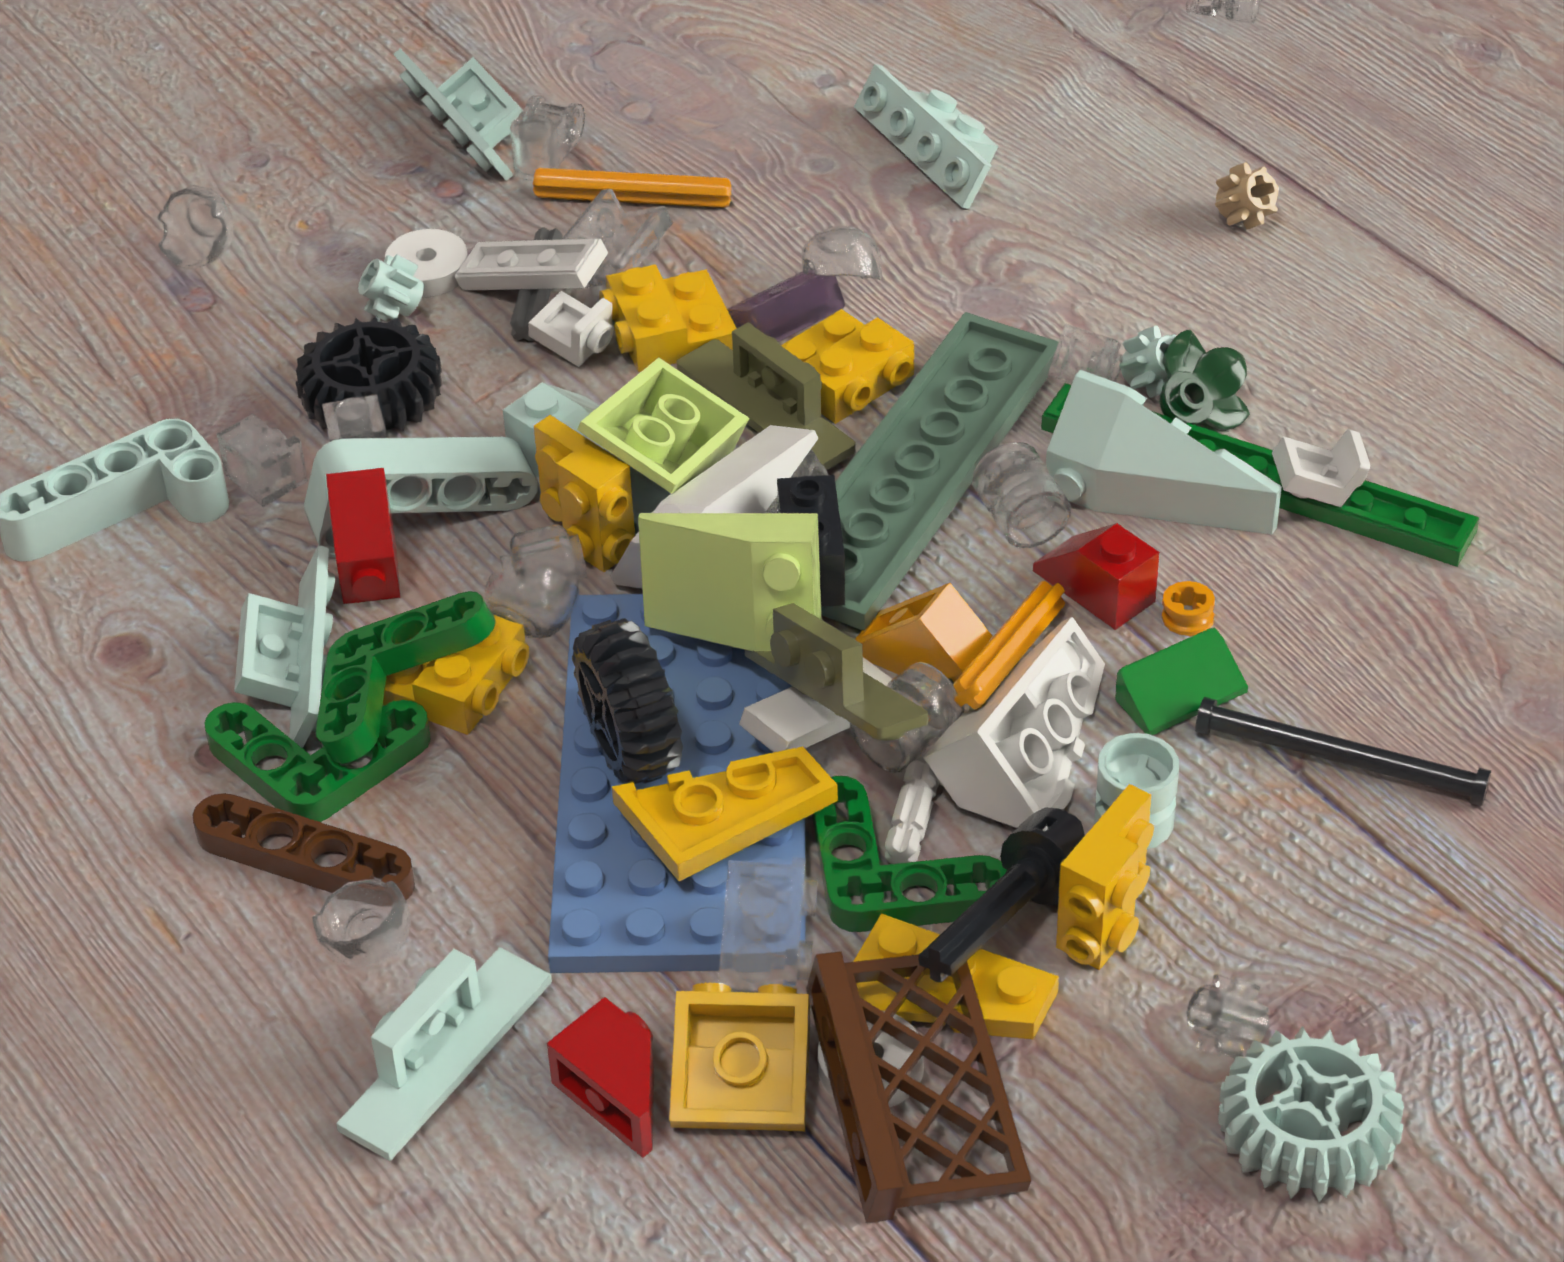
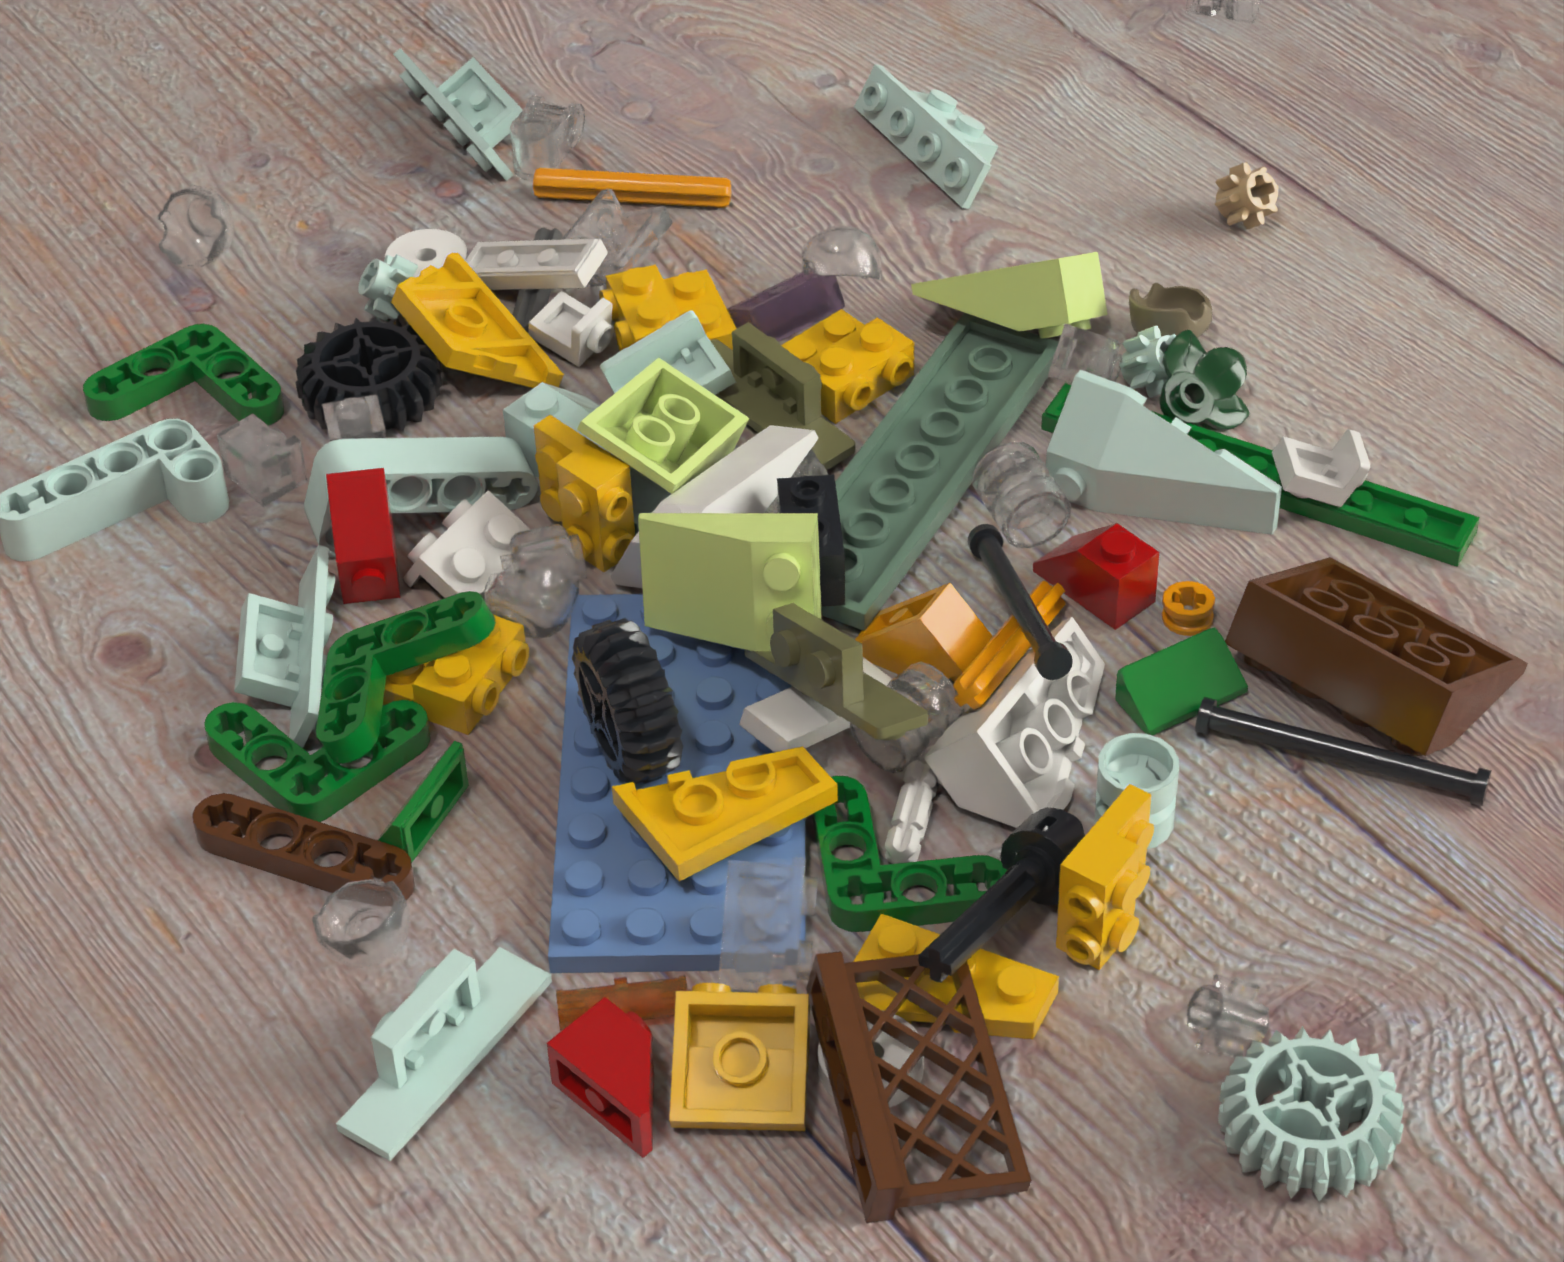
none -> green beam [83,324,284,428]
none -> green slope [377,741,469,864]
none -> yellow wing [391,253,564,388]
none -> white bracket [402,490,538,598]
none -> clear orange pin [556,975,687,1031]
none -> light aqua bracket [600,311,736,395]
none -> yellowish green slope [911,252,1108,339]
none -> black bar [967,524,1073,680]
none -> dark tan hair [1129,283,1212,338]
none -> reddish brown slope [1225,557,1528,756]

